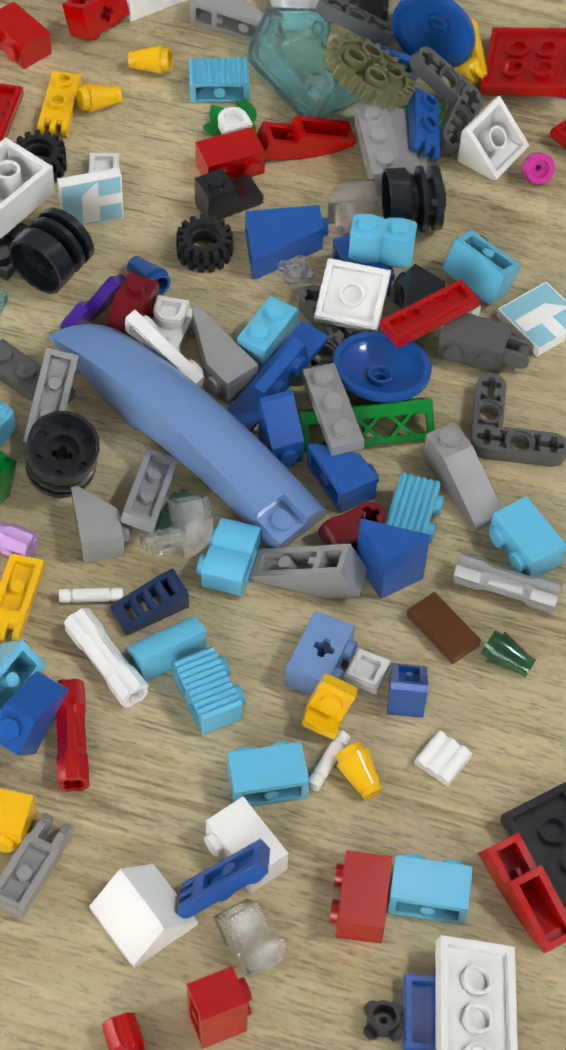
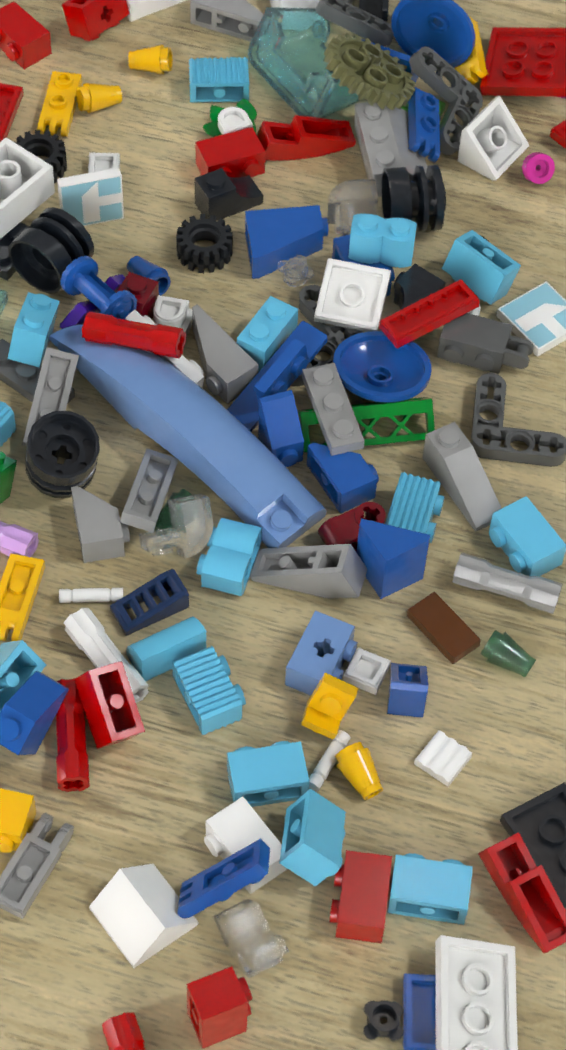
none -> medium azure brick [7,292,60,368]
none -> blue hose [60,256,137,320]
none -> red brick [74,661,146,749]
none -> red axle [82,311,186,359]
none -> medium azure brick [279,789,346,887]

